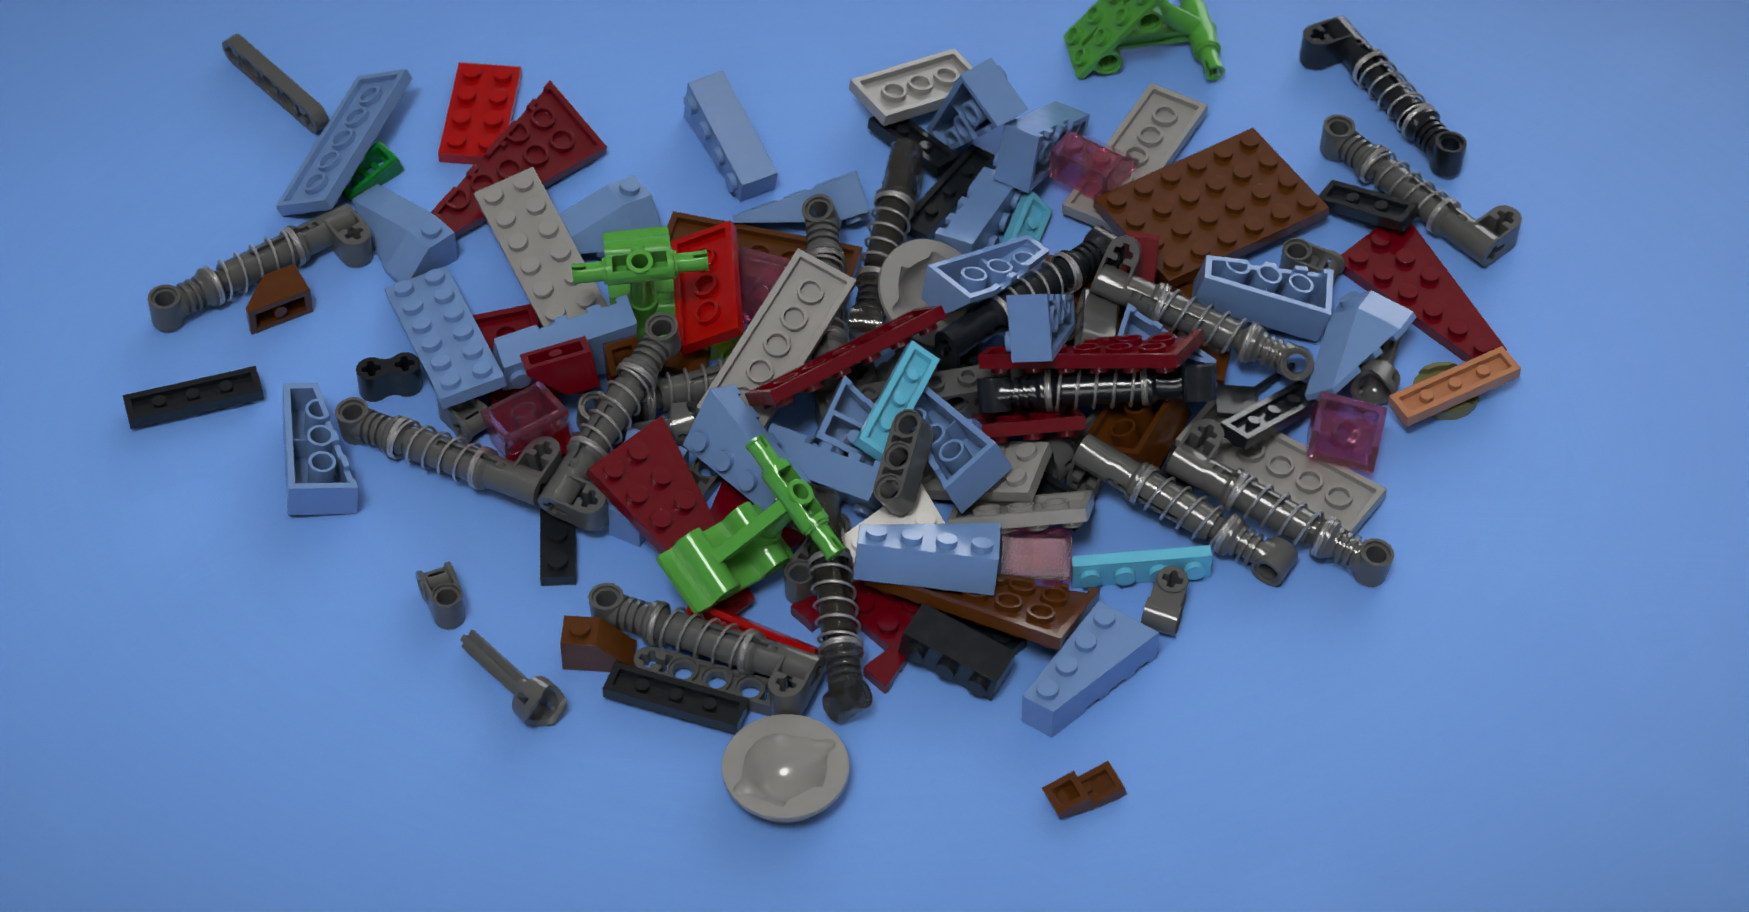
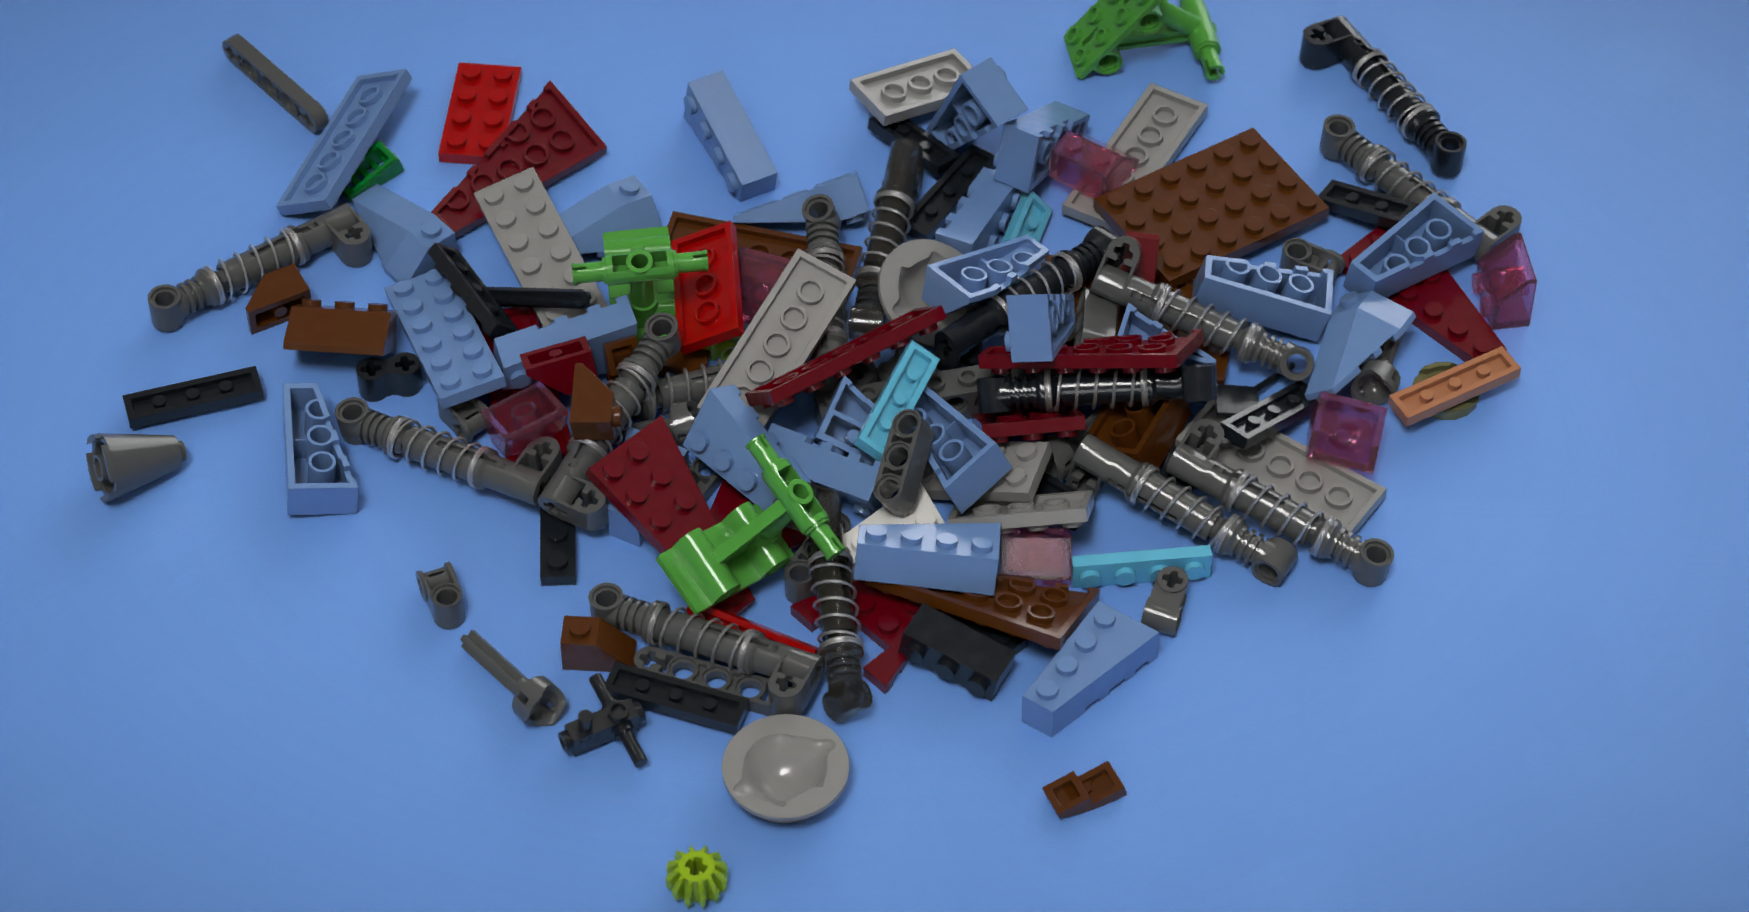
none -> dark grey cone [86,433,186,502]
none -> reddish brown slope [283,299,397,356]
none -> black plate [427,242,519,339]
none -> black axle [487,287,592,309]
none -> black piece [558,673,648,768]
none -> reddish brown slope [569,363,623,440]
none -> lime gear [666,844,728,909]
none -> medium blue wedge [1343,192,1485,298]
none -> clear pink slope [1471,233,1537,330]

